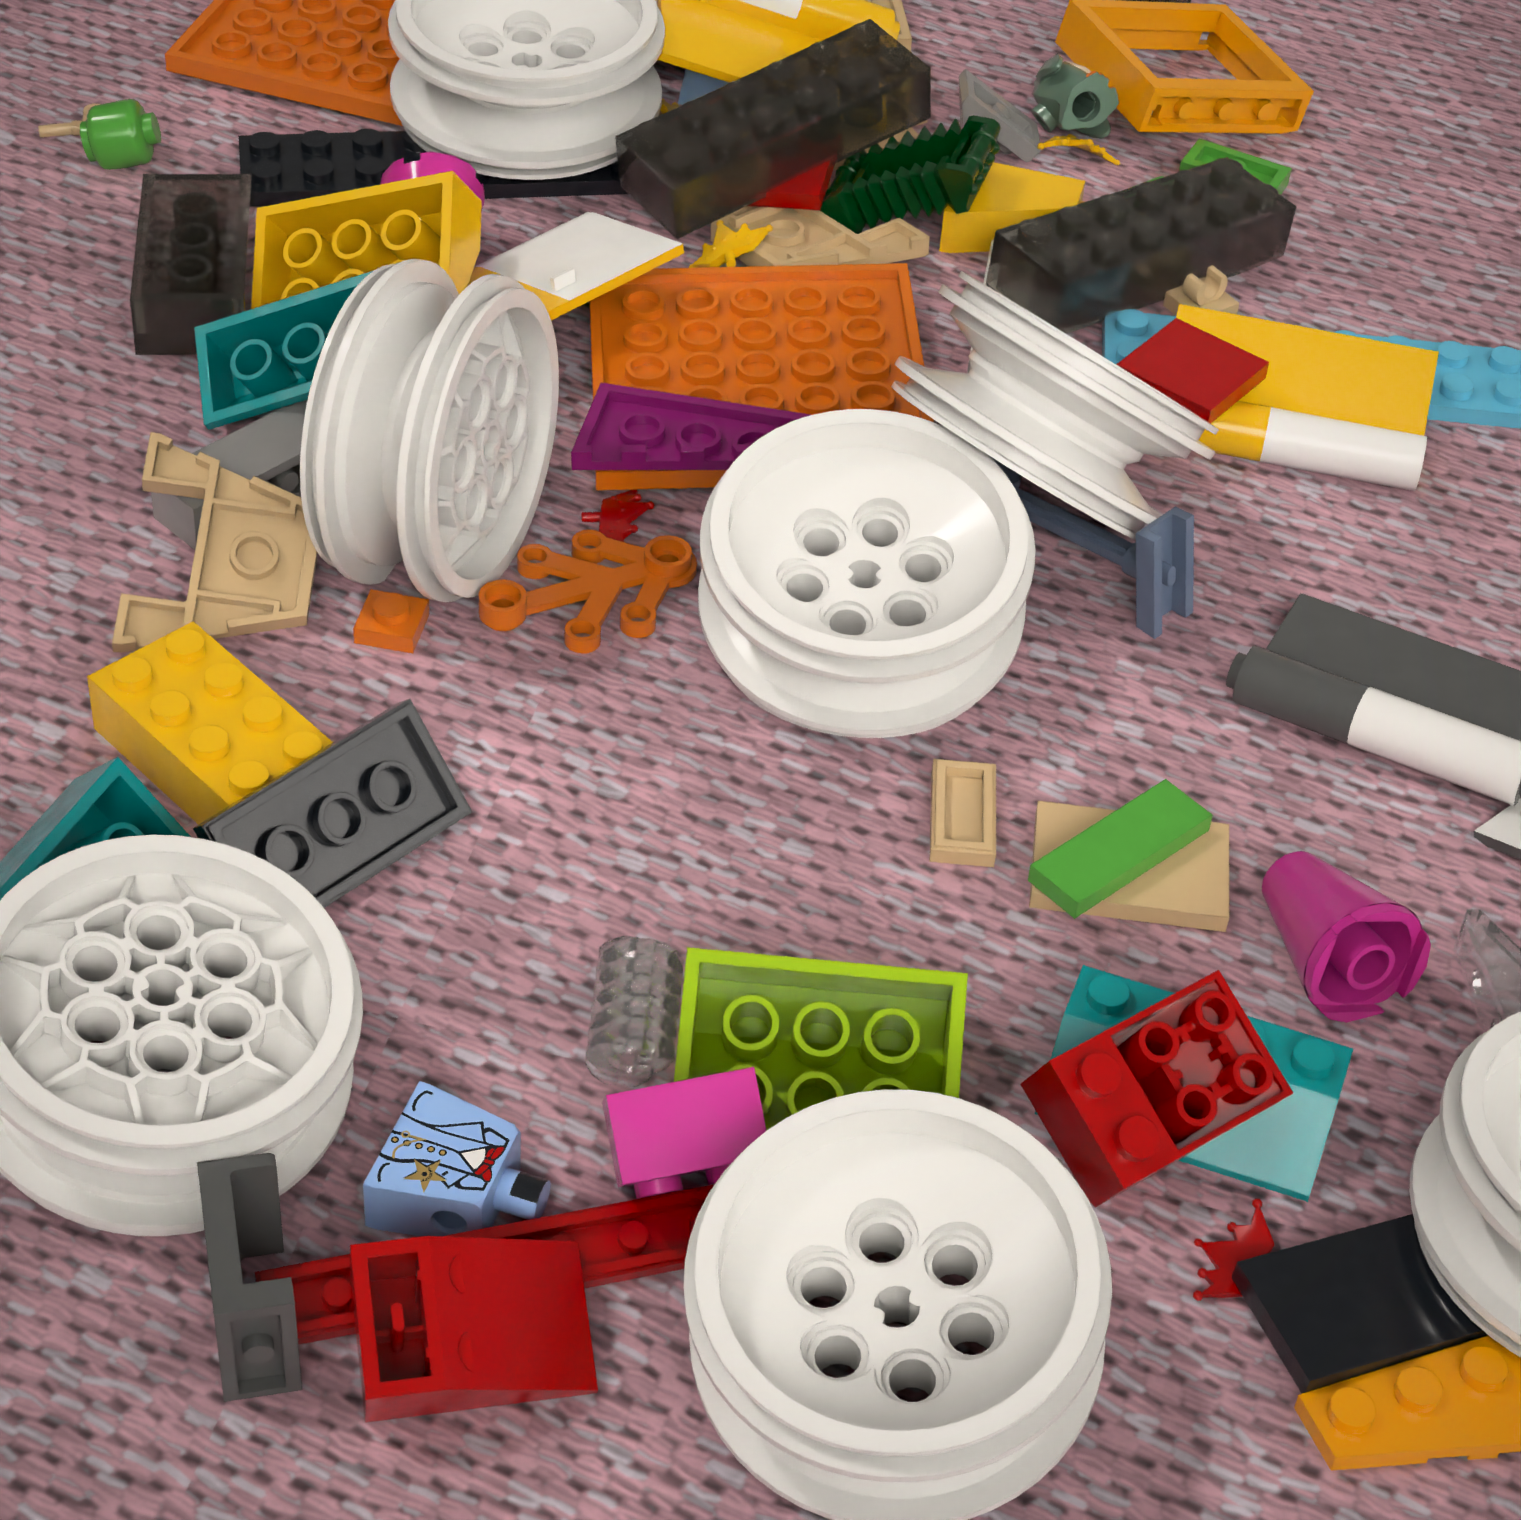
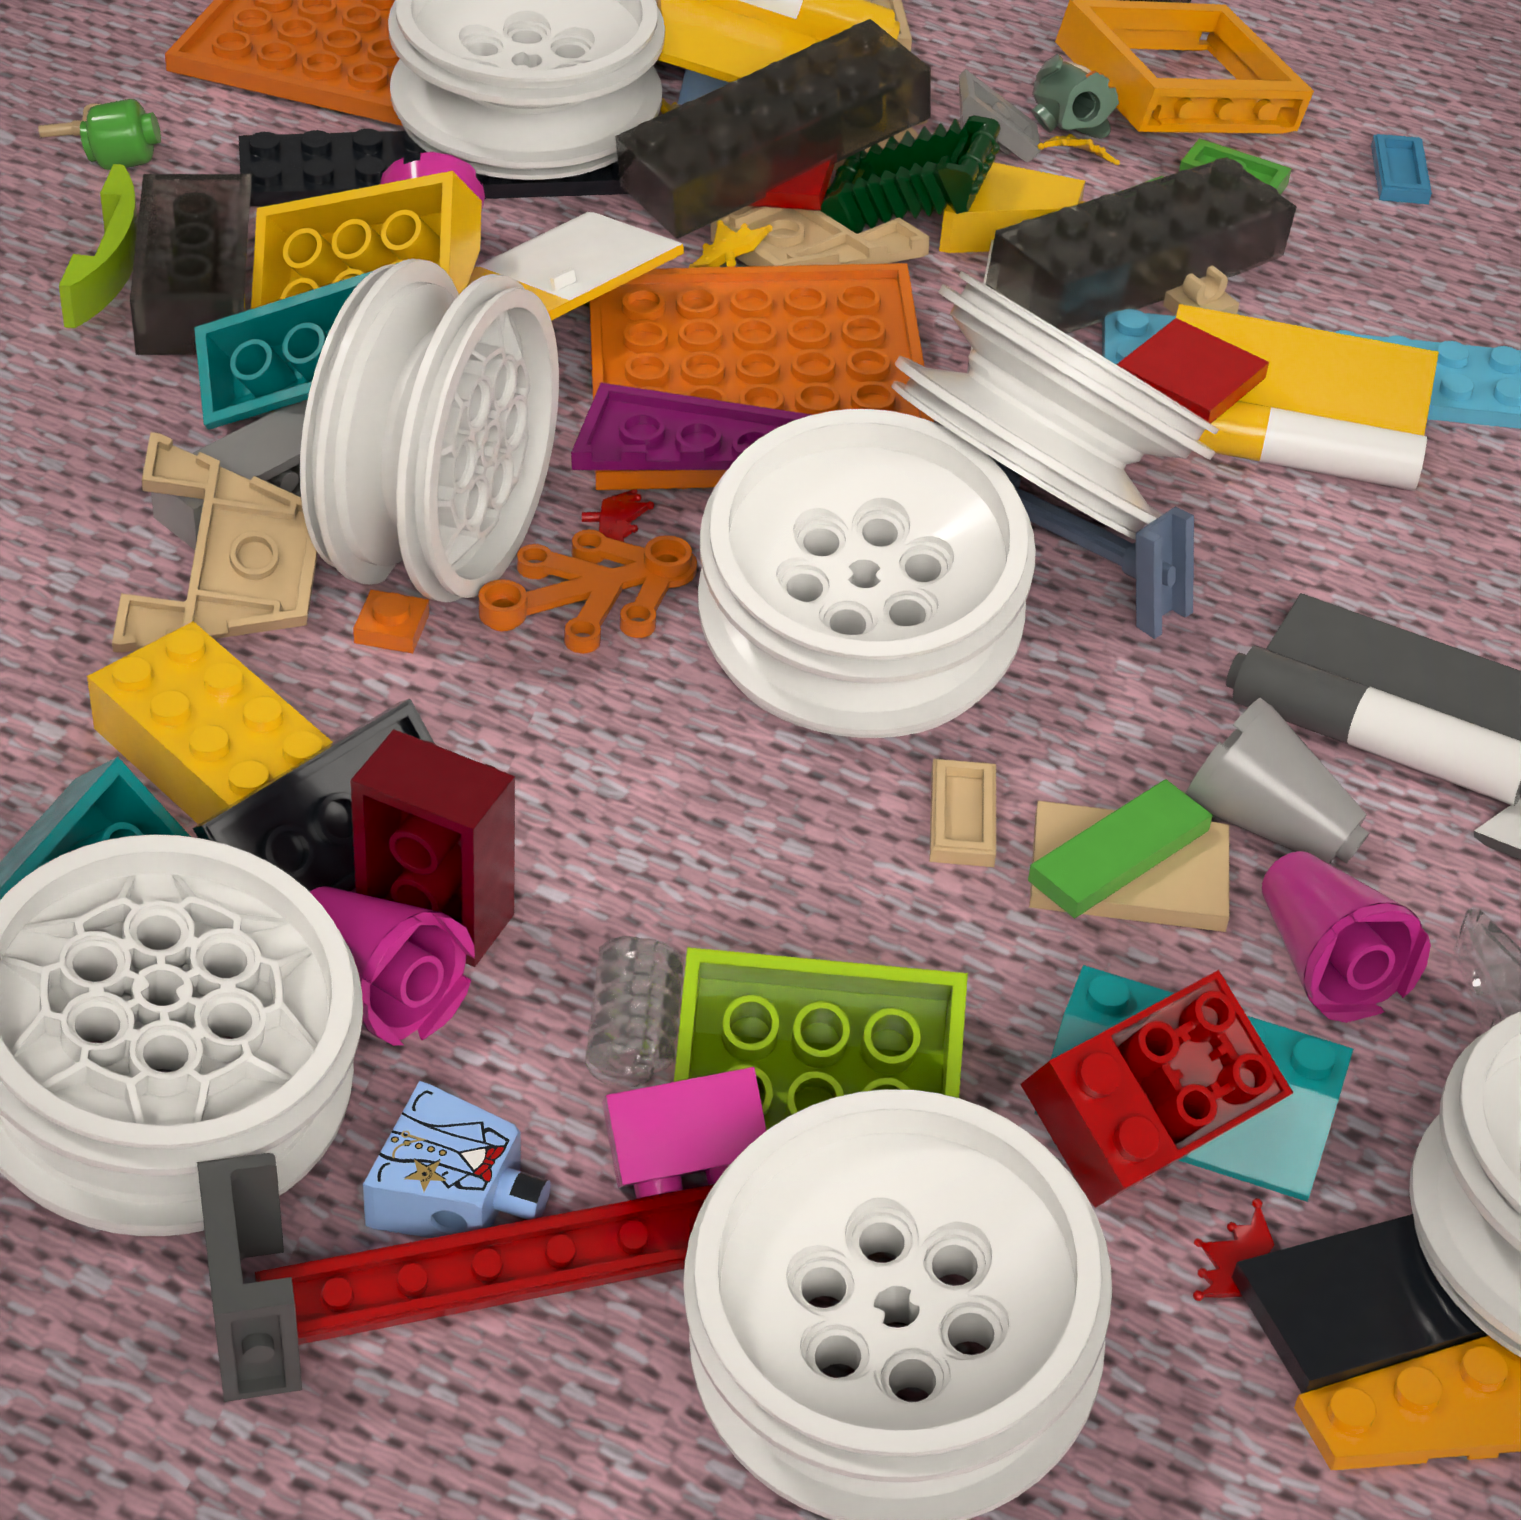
red slope [350,1236,598,1423] -> none
none -> lime slope [59,164,140,328]
none -> dark pink cone [310,886,475,1046]
none -> dark red brick [350,729,515,967]
none -> light grey cone [1186,698,1369,864]
none -> dark azure tile [1371,134,1432,205]

